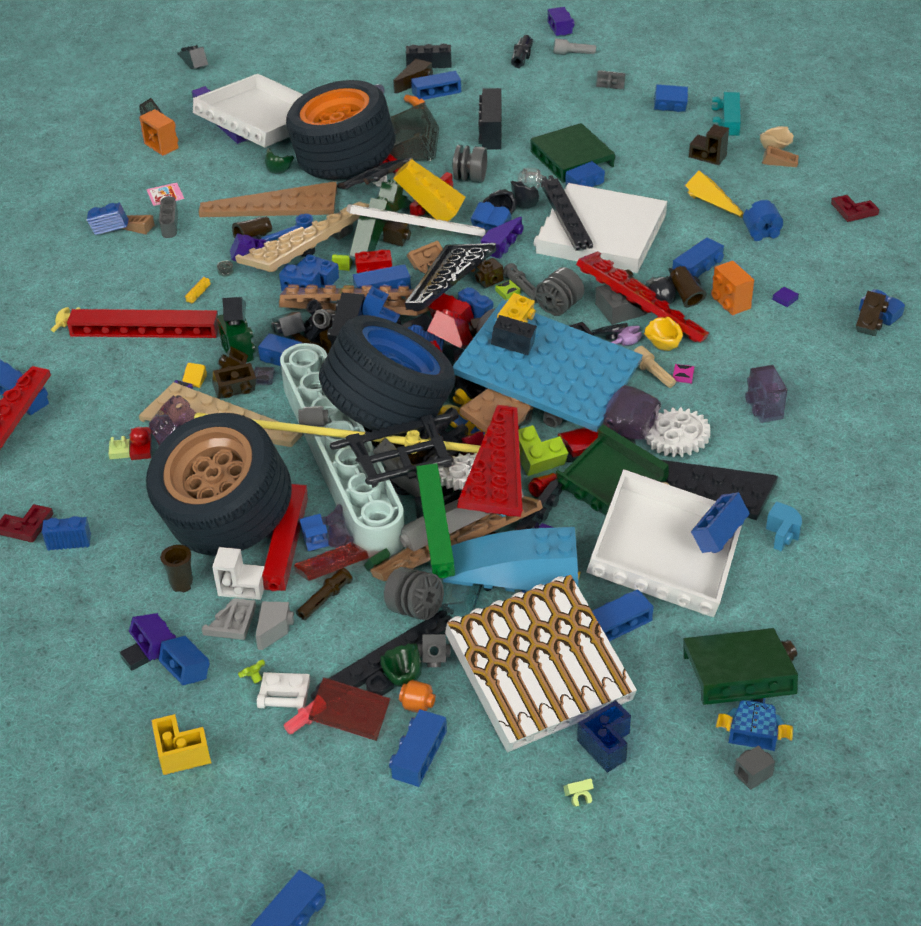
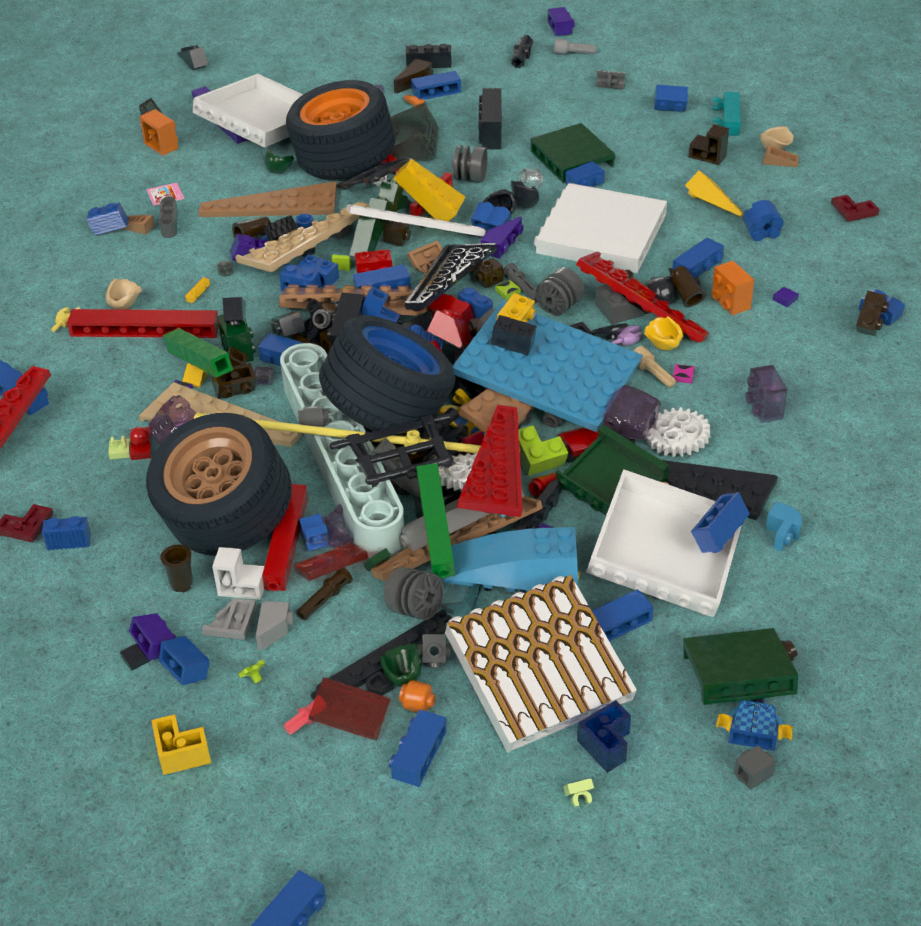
white plate [257,672,310,710] -> none
black hinge [541,175,593,251] -> none
none -> tan hair [106,278,142,310]
none -> green brick [163,328,233,378]
none -> black tyre [264,215,298,241]

